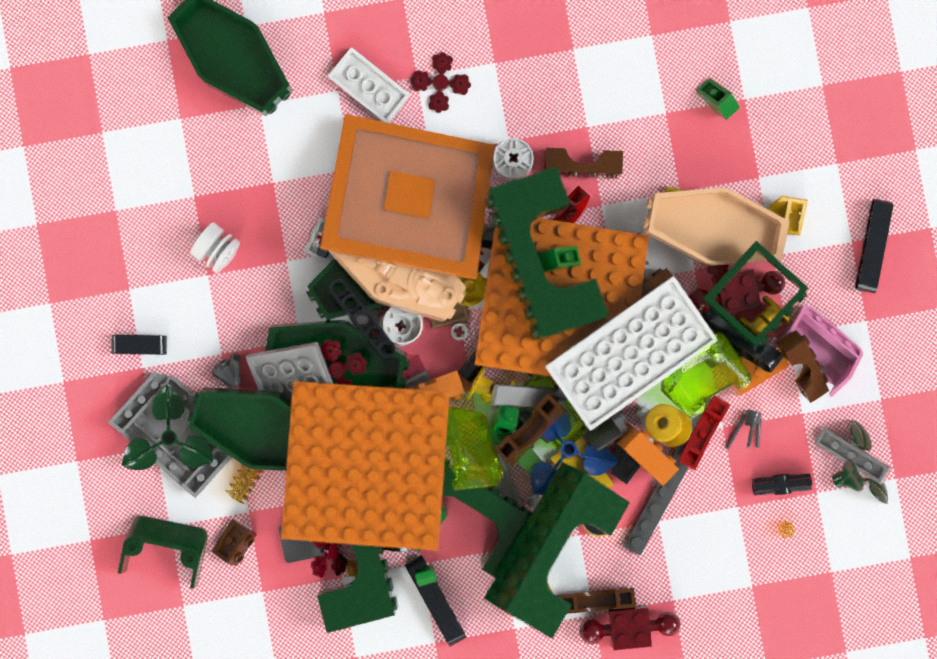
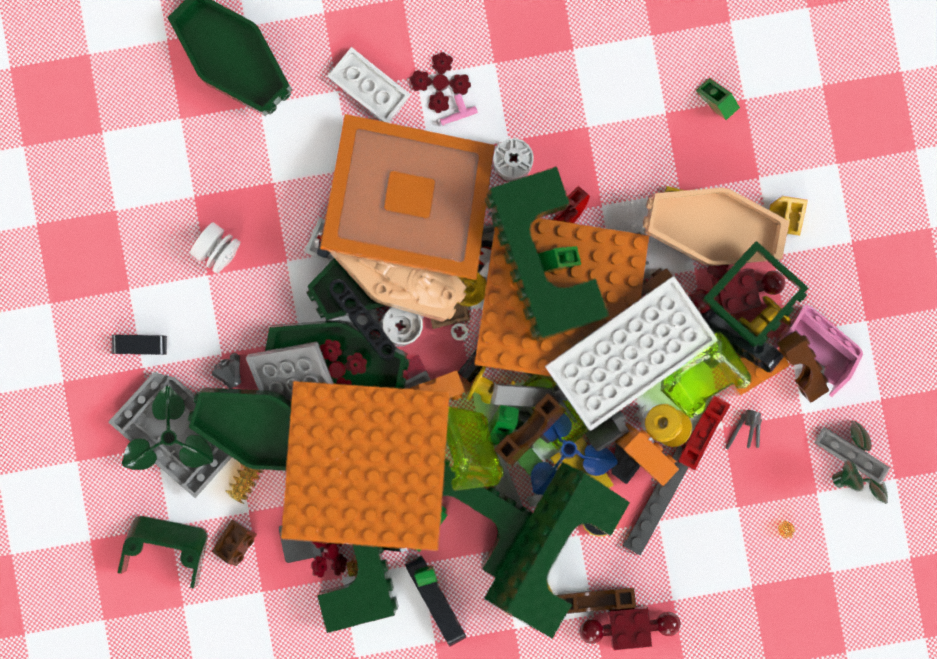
reddish brown arch [545,148,623,179] -> none
black piece [752,473,813,496] -> none
black beam [855,198,893,294] -> none
none -> bright pink piece [440,94,478,126]

